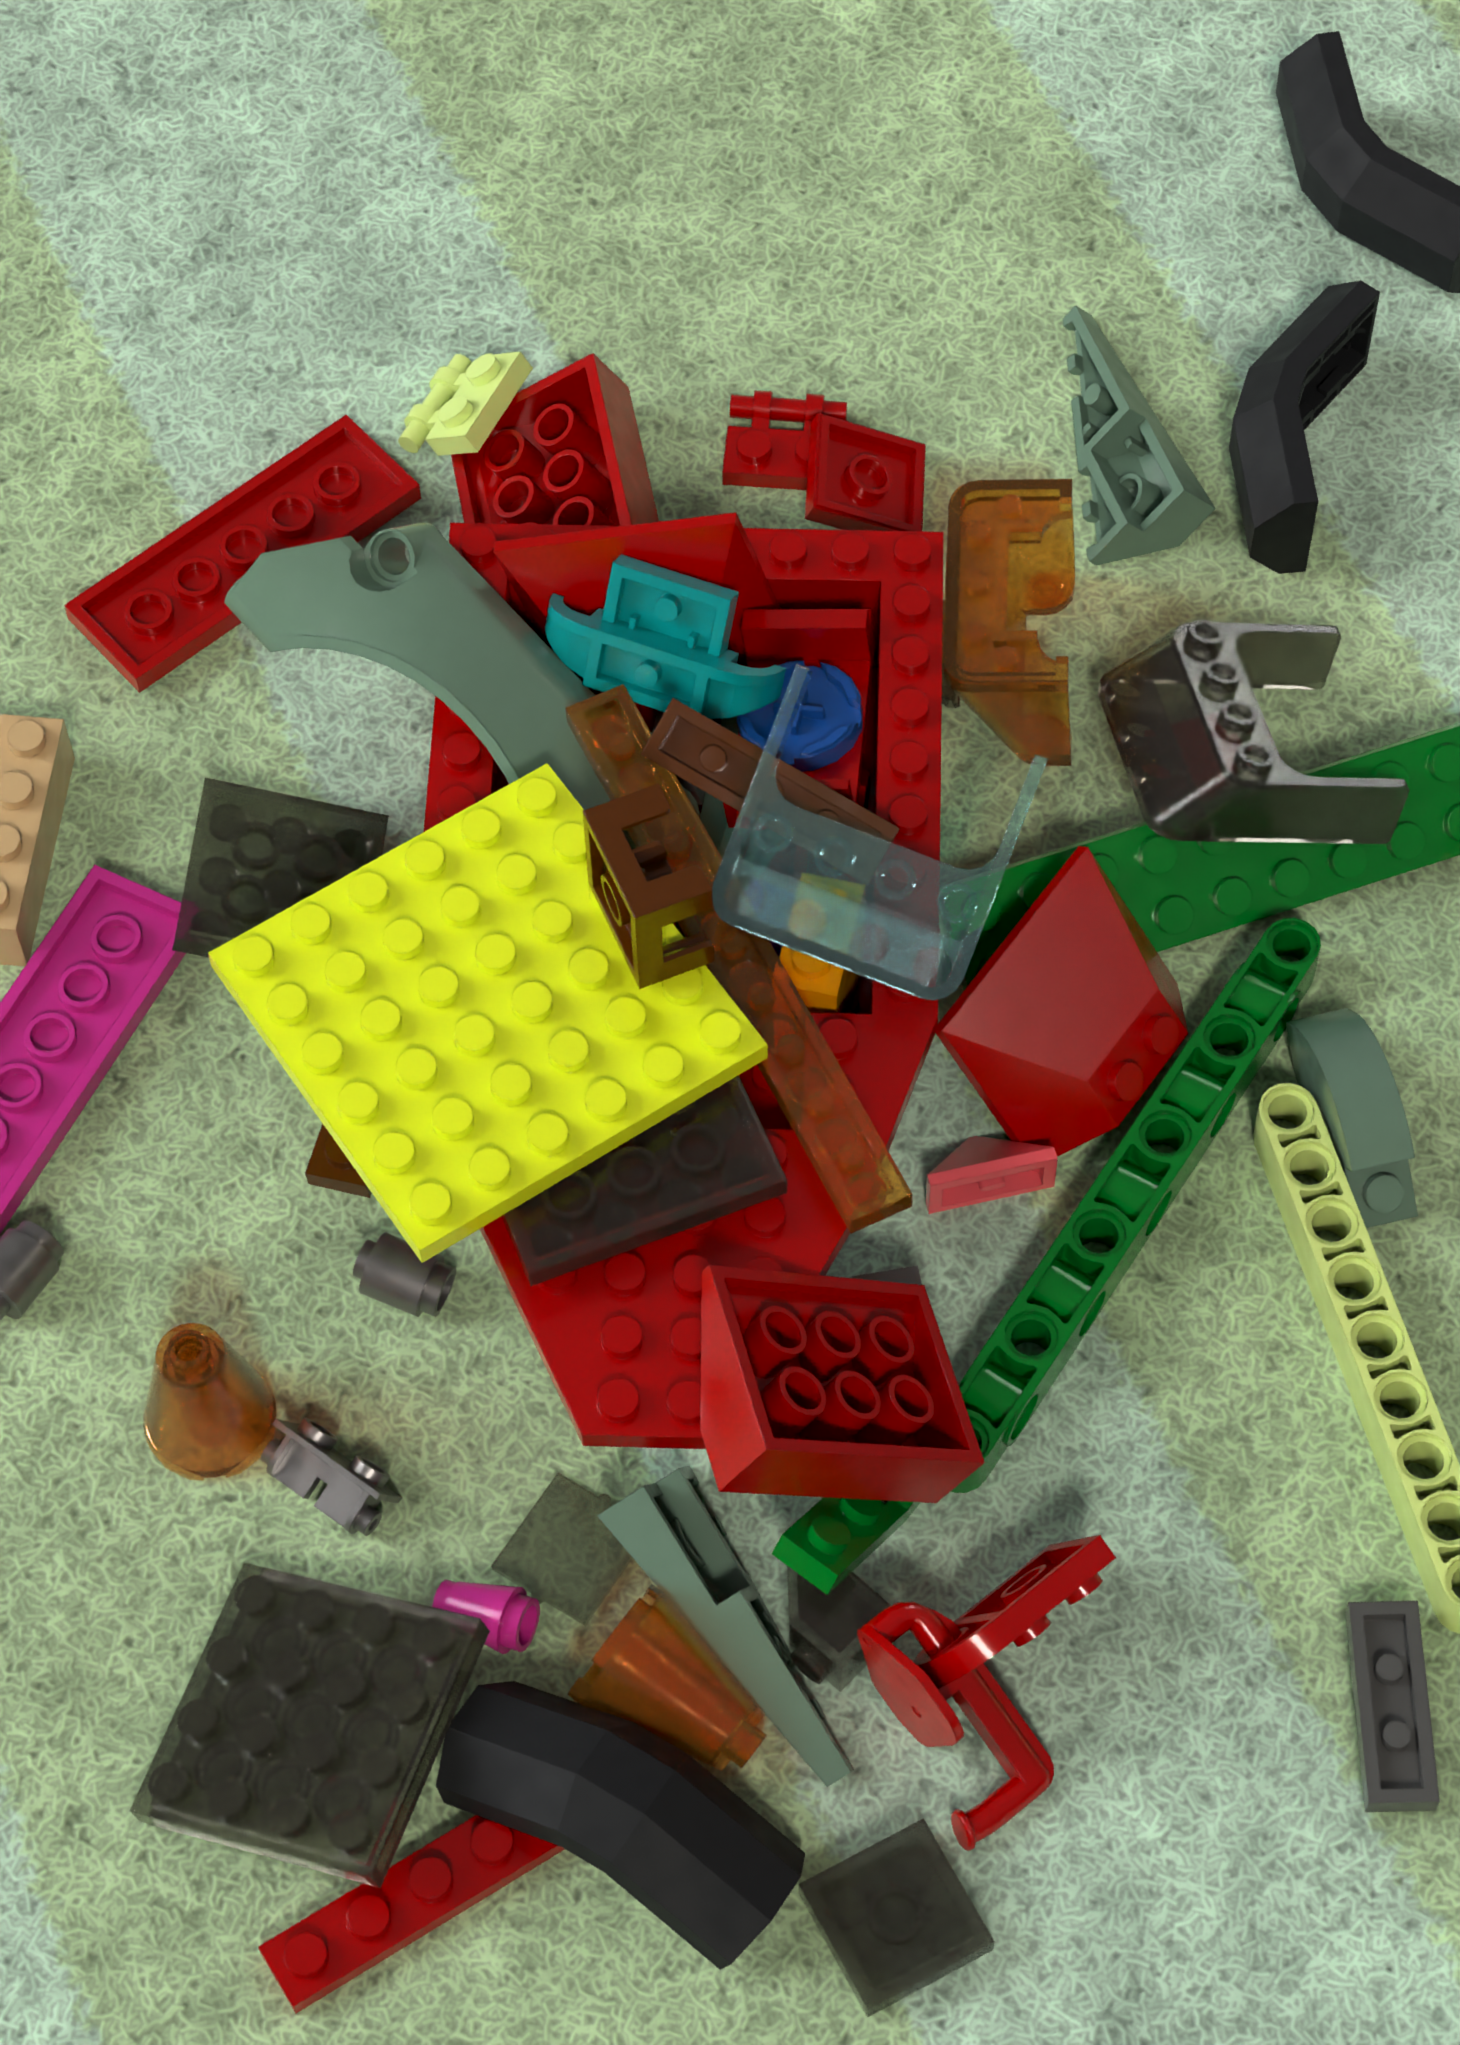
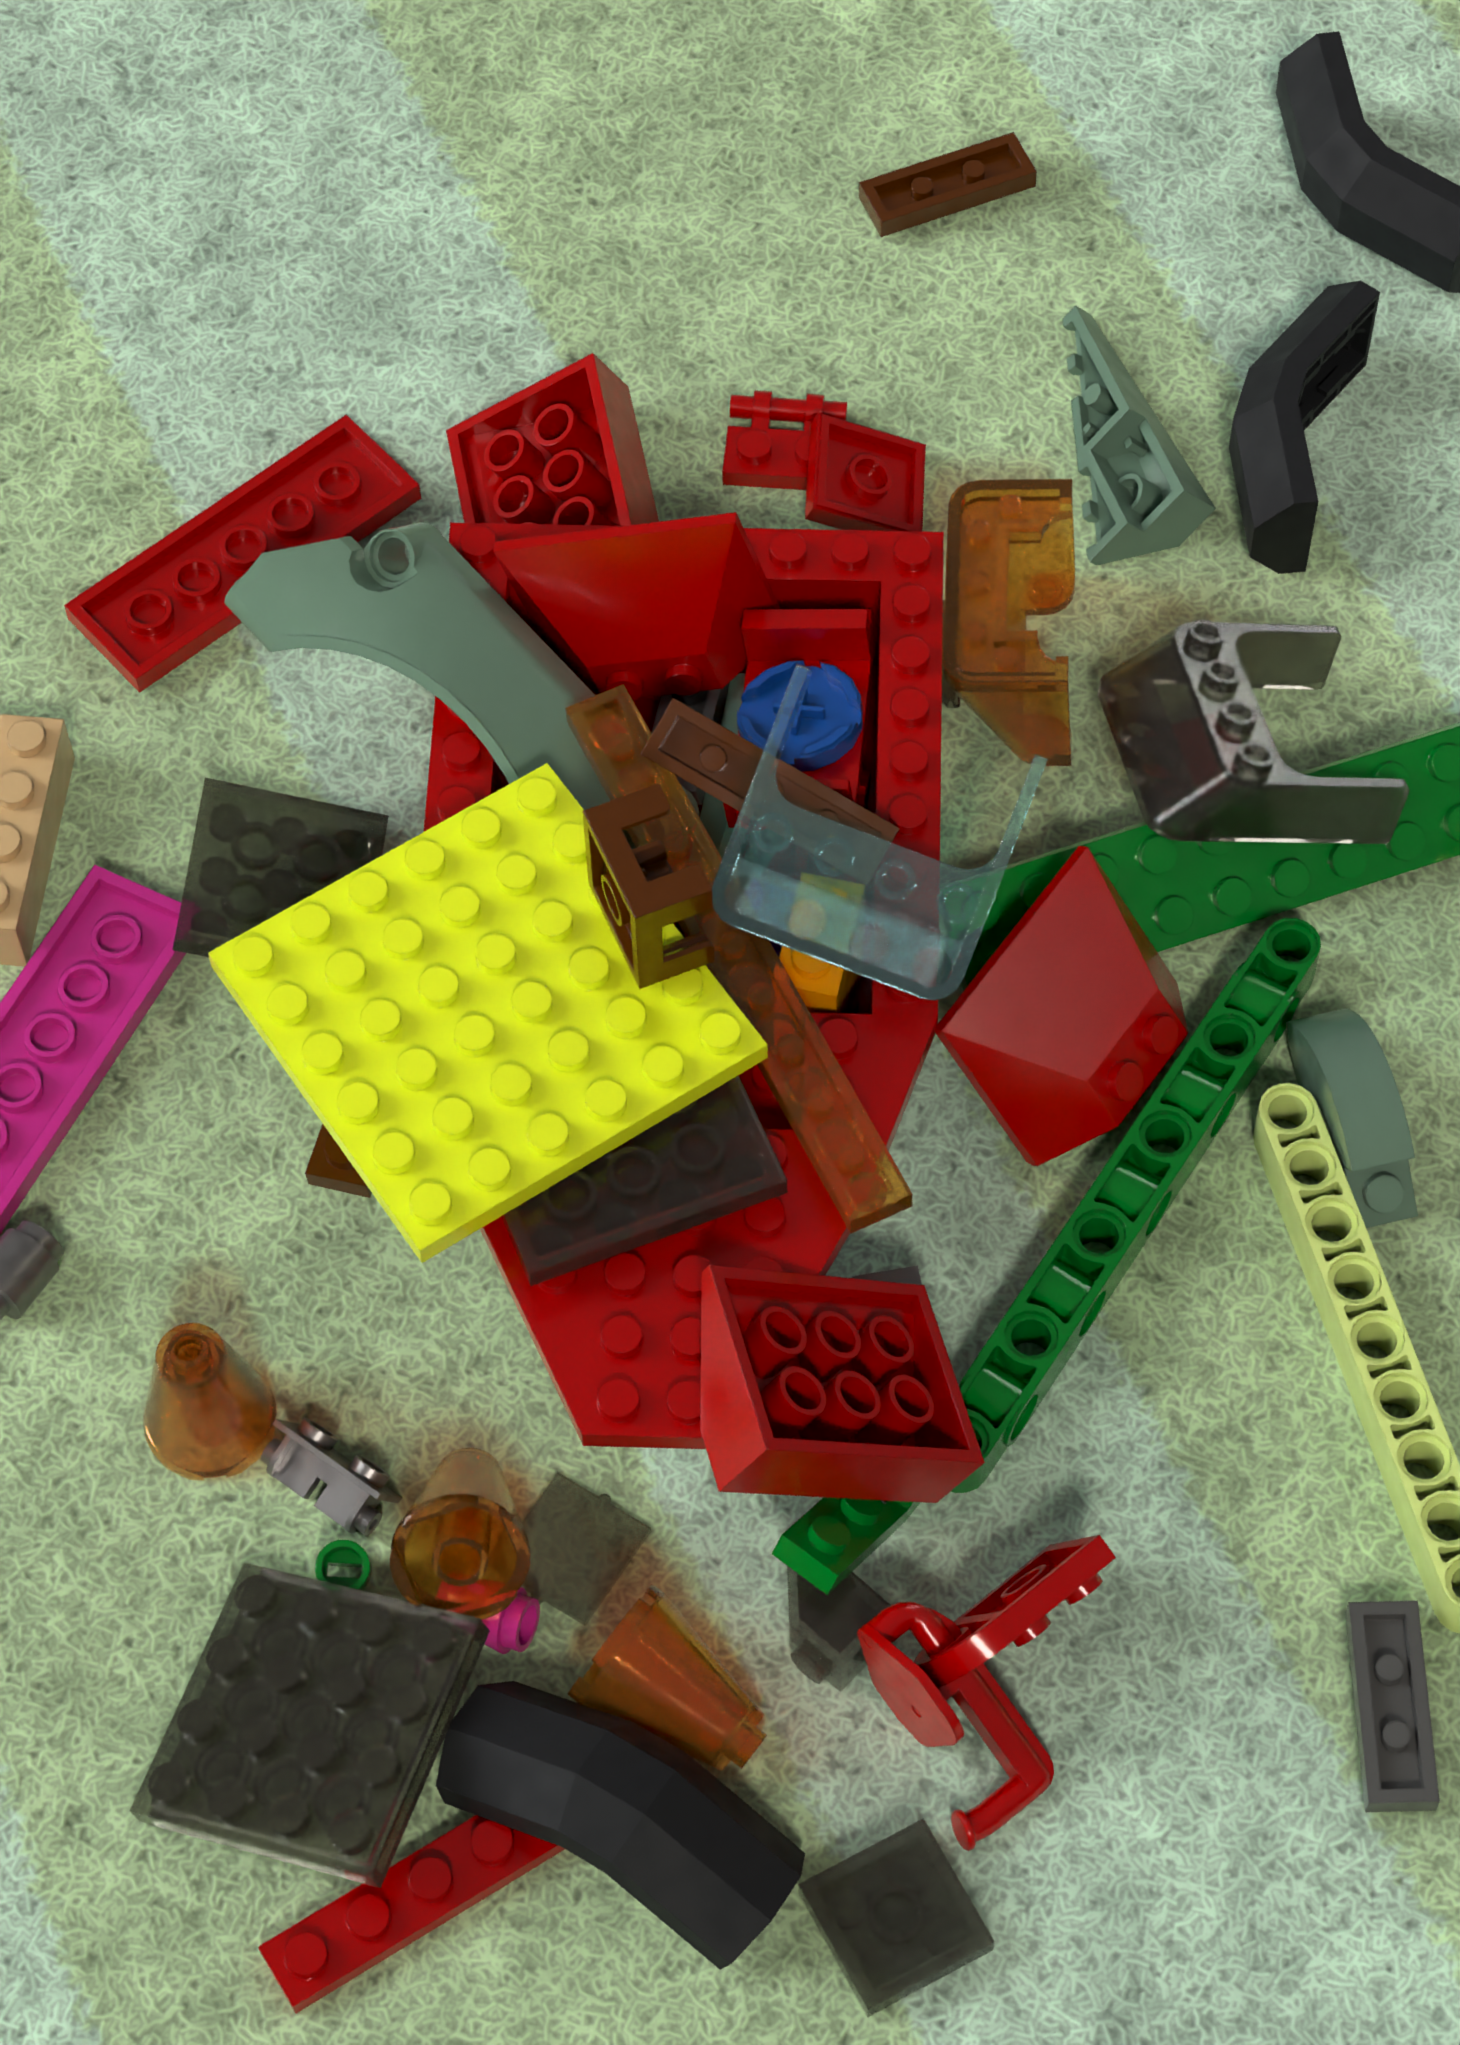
flat silver brick [353,1232,456,1317] -> none
yellowish green plate [398,351,533,456] -> none
teal plate [545,554,786,719] -> none
sand green wedge [597,1466,854,1787] -> none
coral slope [925,1136,1058,1214] -> none
none -> green hinge [315,1540,372,1598]
none -> clear orange cone [390,1448,531,1622]
none -> reddish brown plate [859,132,1037,237]

